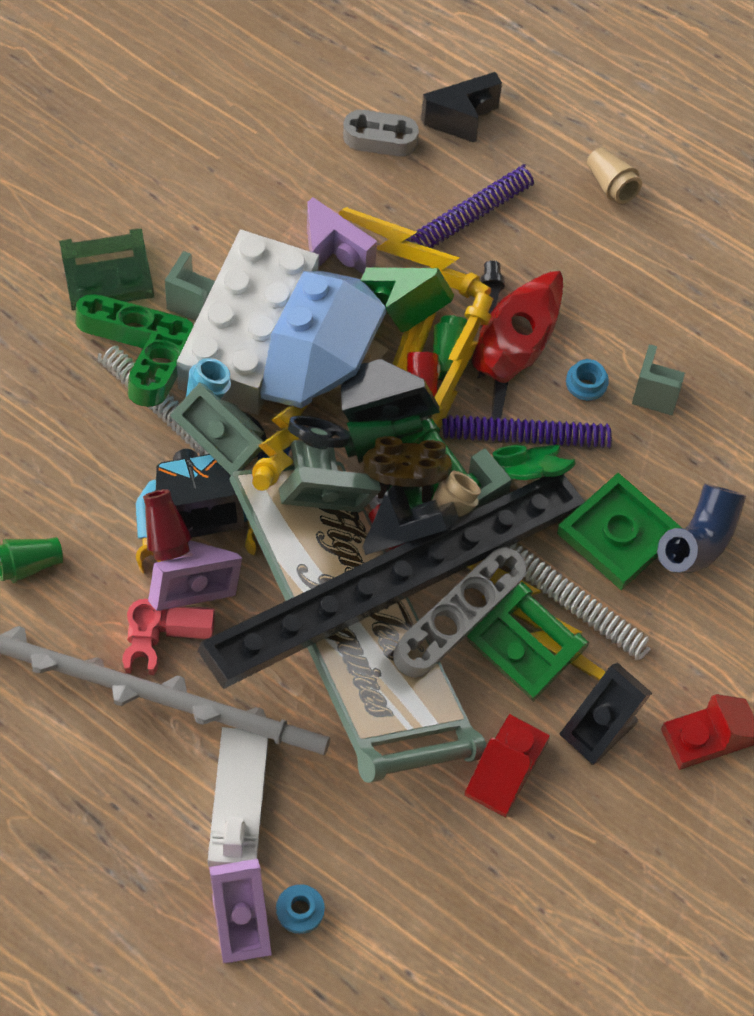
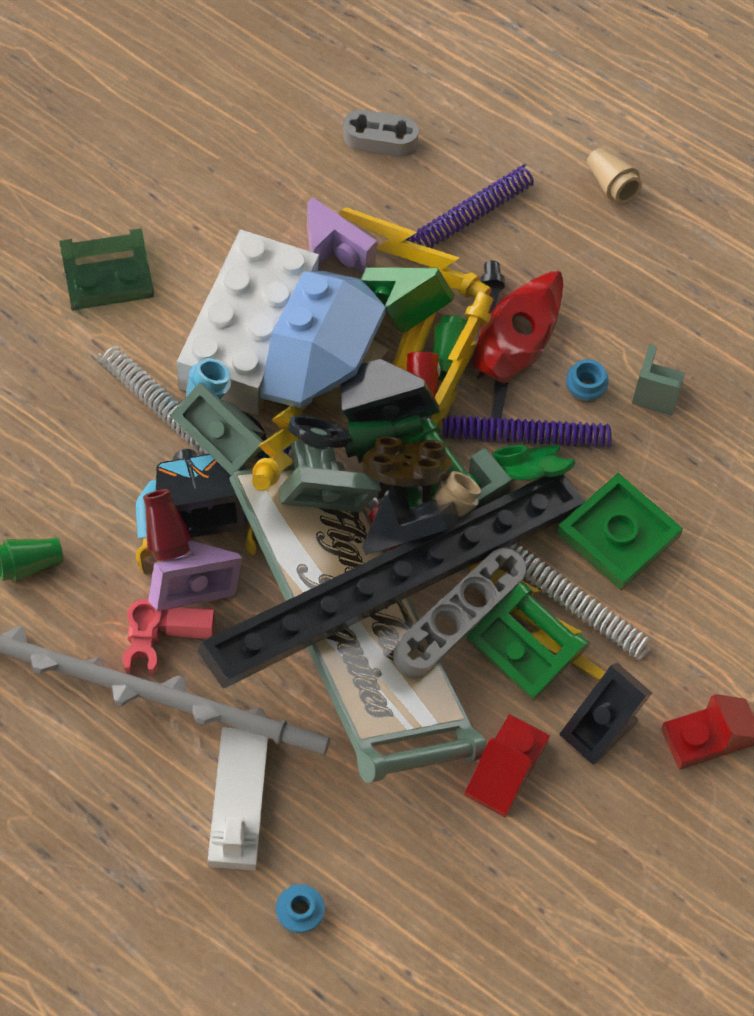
green beam [75,294,194,407] -> none
sand green panel [165,251,215,321] -> none
lavender slope [209,859,272,964] -> none
black slope [421,71,502,142] -> none
dark blue cylinder [657,483,746,573] -> none

